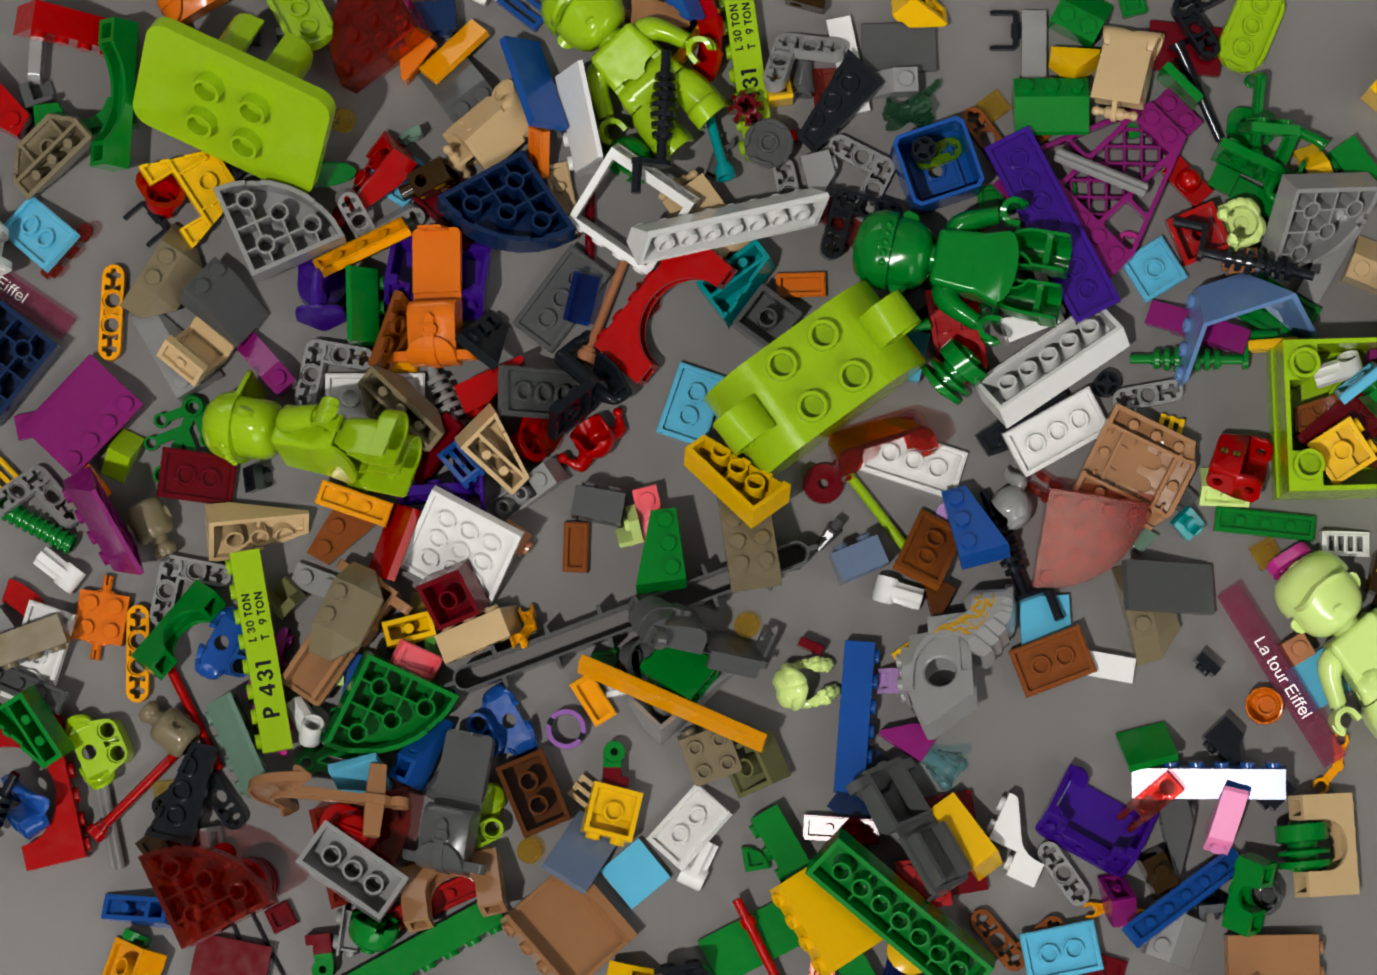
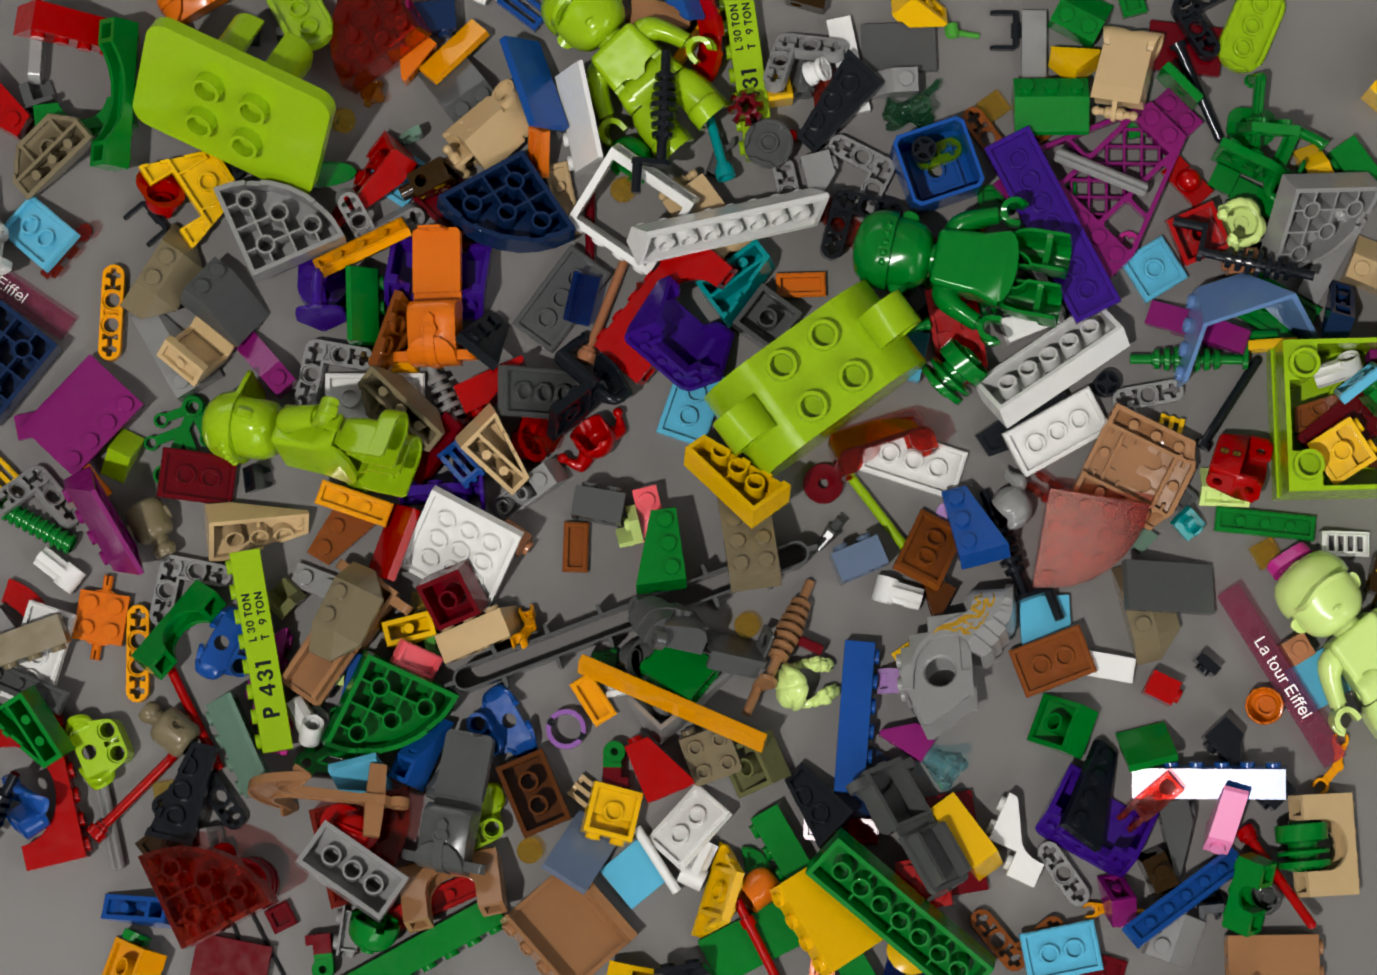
none -> clear orange plate [361,80,385,108]
none -> clear yellow tile [610,177,635,203]
none -> dark purple windscreen [624,276,735,391]
none -> red slope [624,735,695,804]
none -> white bar [634,825,681,894]
none -> yellow wing [691,842,745,938]
none -> orange helmet [738,867,779,913]
none -> medium nougat piece [742,579,815,717]
none -> black wing [785,762,856,849]
none -> white wheel [802,56,832,86]
none -> bright green hand [944,22,979,39]
none -> green slope [1027,693,1099,759]
none -> black wing [1059,739,1117,852]
none -> red brick [1141,670,1183,706]
none -> black bar [1195,355,1262,452]
none -> red piece [1236,823,1316,929]
none -> dark blue slope [1321,280,1355,339]

